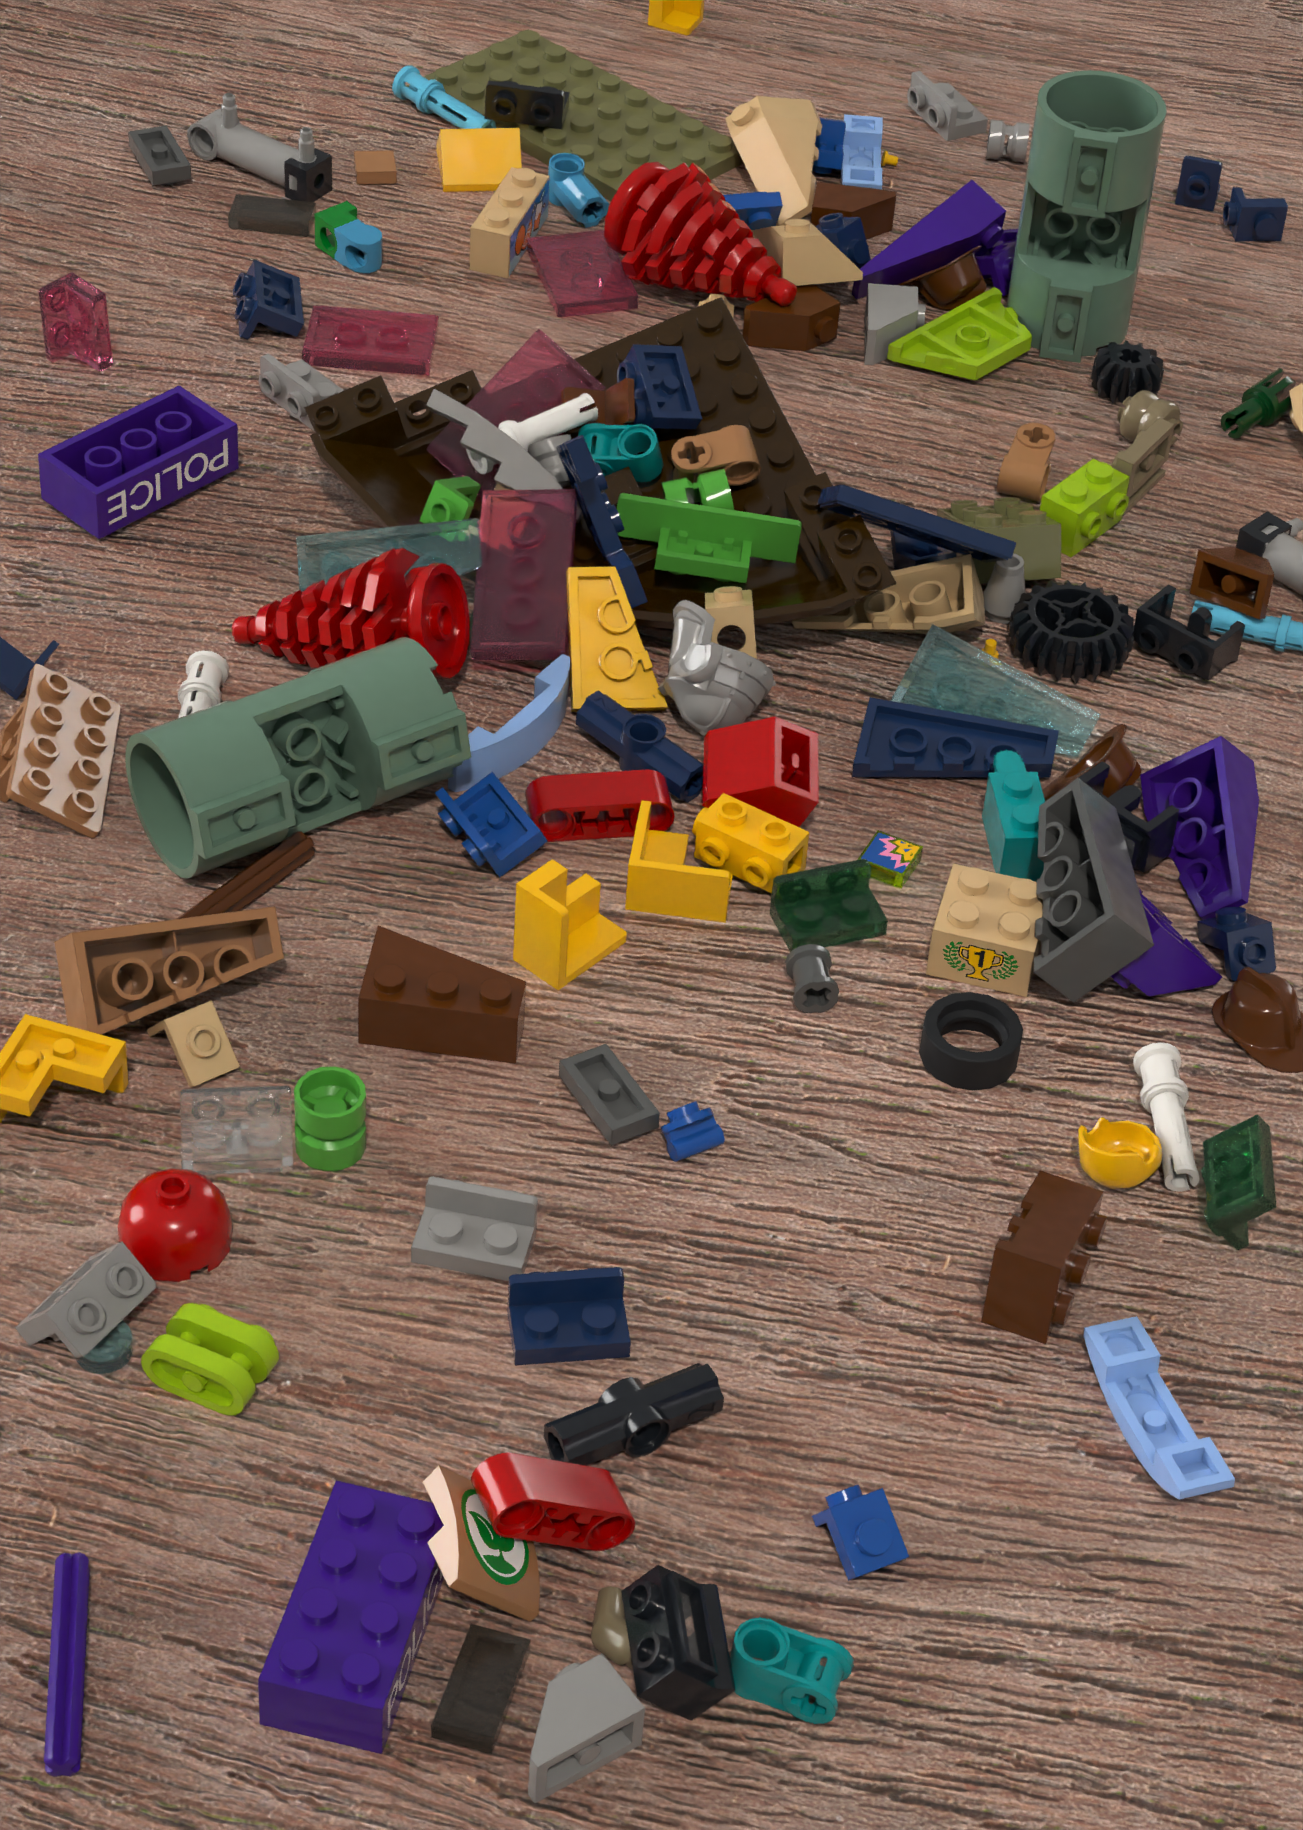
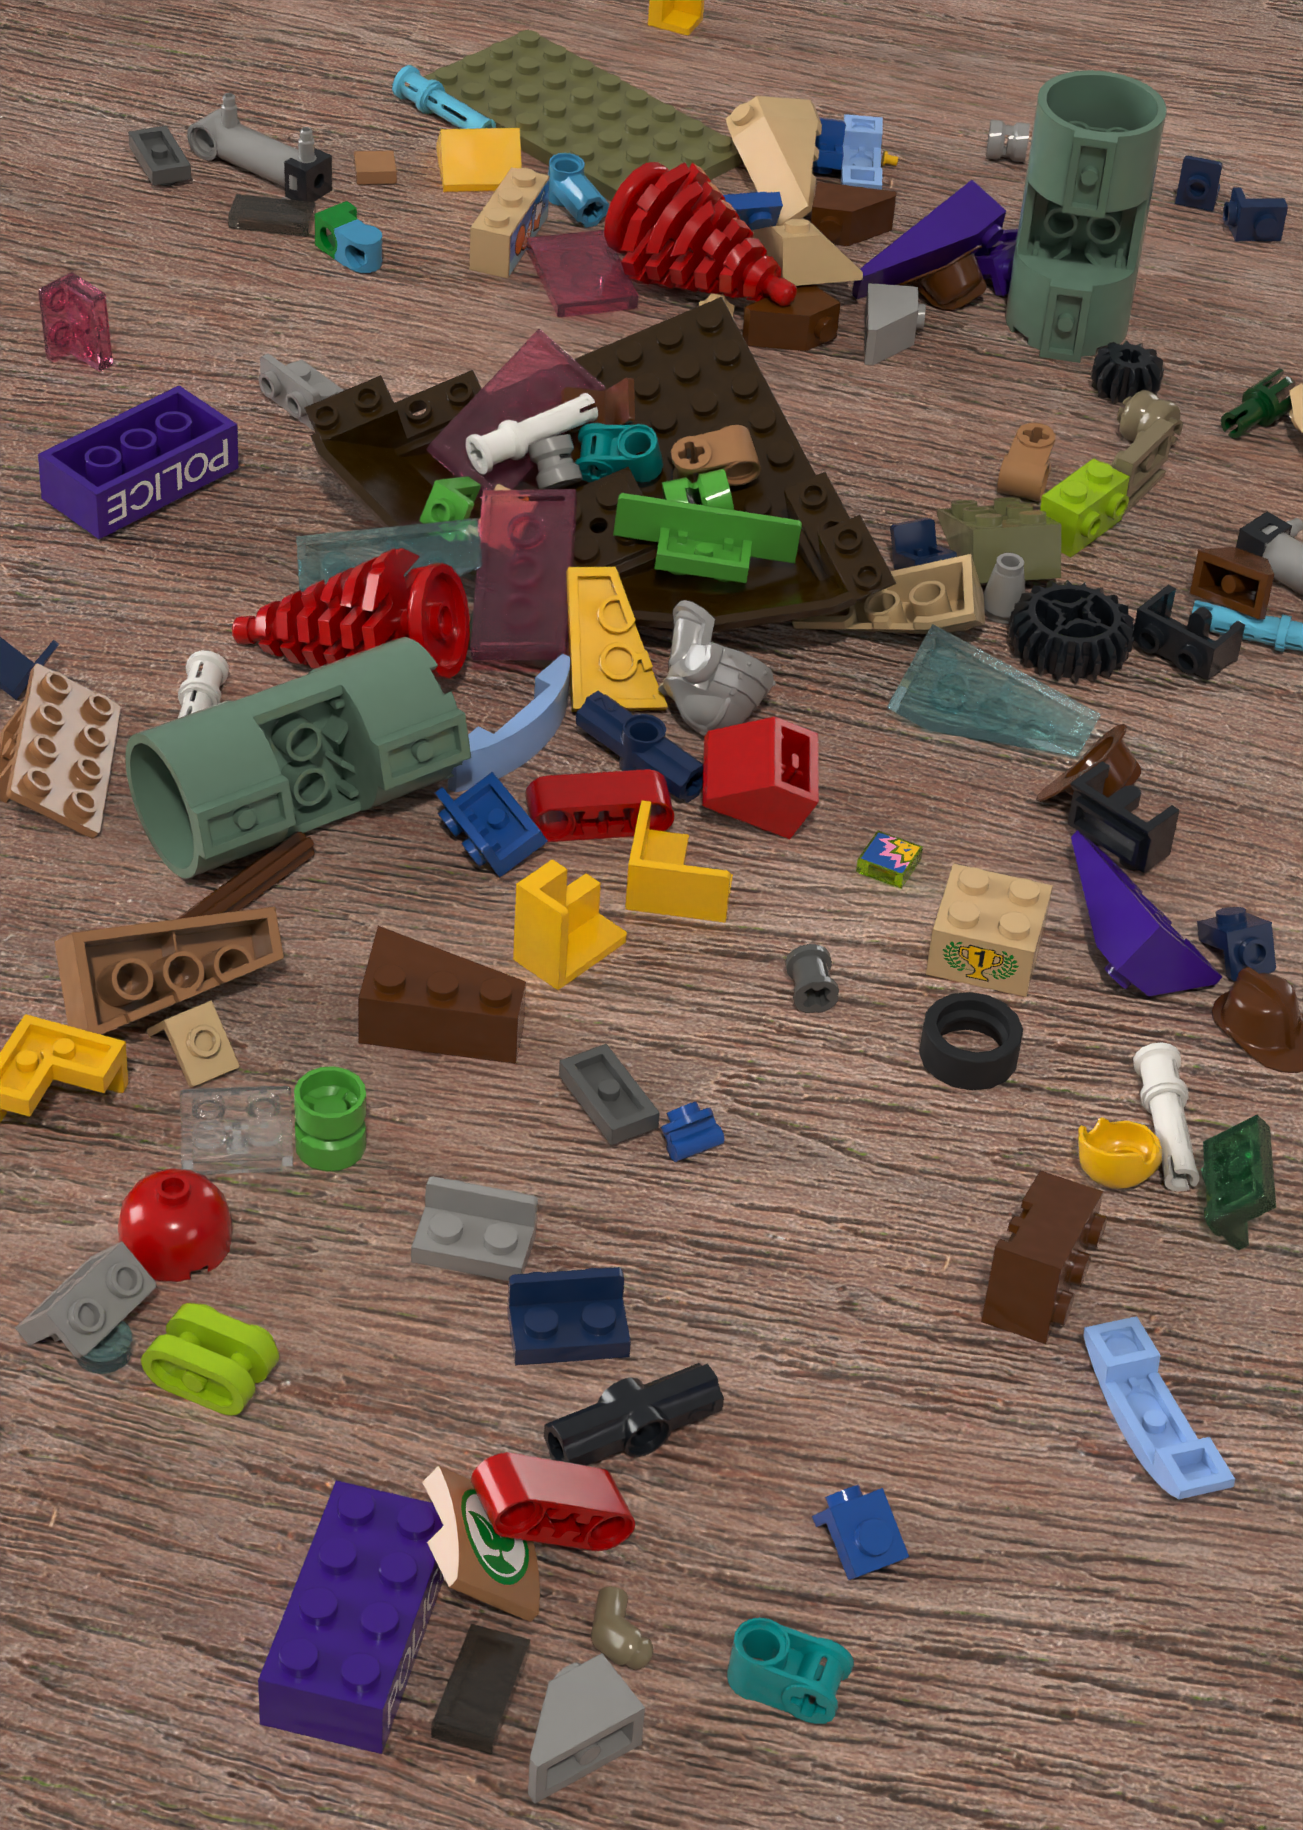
dark purple axle [44,1552,90,1777] -> none
dark blue bracket [233,260,304,340] -> none
clear pink tile [302,305,439,376] -> none
light grey slope [426,389,582,523] -> none
black bracket [484,81,570,129] -> none
dark blue wing [556,435,648,609] -> none
dark blue bracket [617,344,702,430] -> none
black window [621,1565,736,1721] -> none
yellow brick [692,793,809,897] -> none
tan bracket [705,586,757,659] -> none
clear green bracket [770,859,888,952] -> none
dark blue bracket [815,213,871,269] -> none
dark blue tile [818,484,1016,563] -> none
dark blue wing [852,697,1059,777] -> none
lime wing [887,287,1032,381] -> none
light grey bracket [907,71,988,141] -> none
yellow piece [980,639,999,662] -> none
teal hinge [982,749,1045,882] -> none
dark grey wedge [1034,778,1154,1003] -> none
dark purple wedge [1140,736,1259,920] -> none

